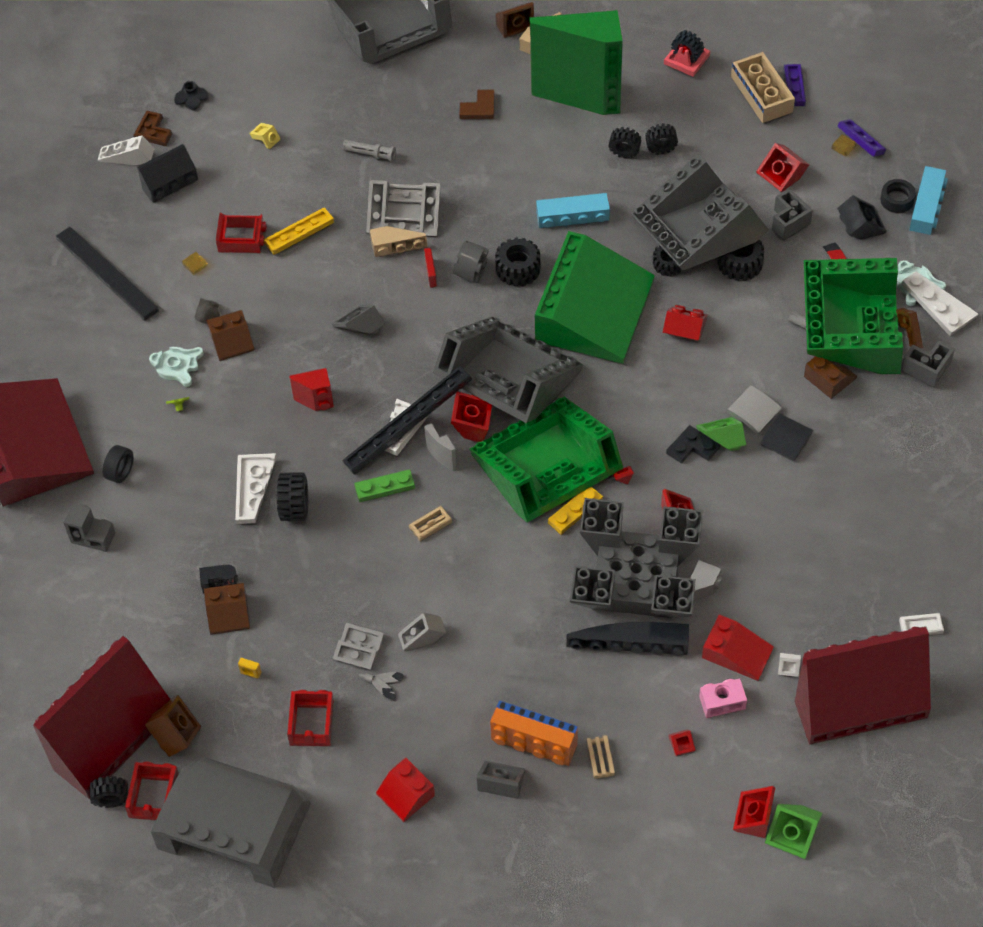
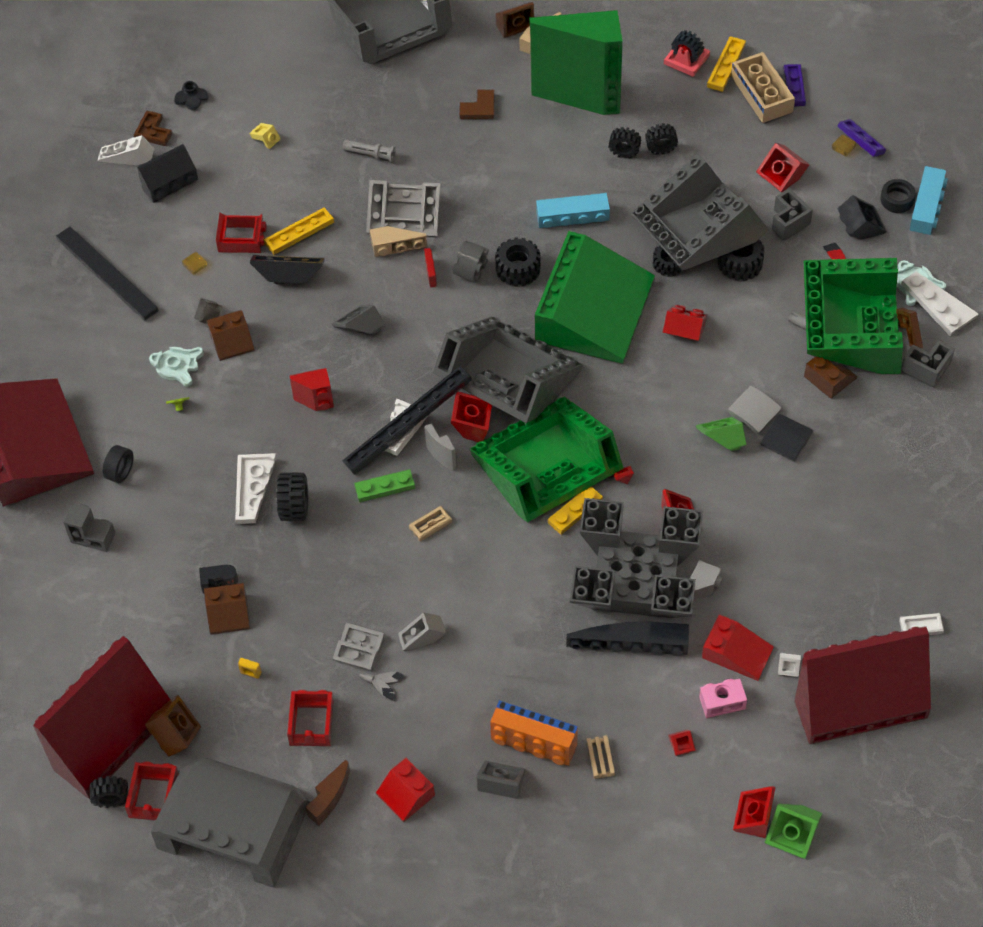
black plate [666,425,720,464] -> none
none -> black wedge [250,255,325,285]
none -> reddish brown slope [305,760,350,826]
none -> yellow plate [707,36,746,92]

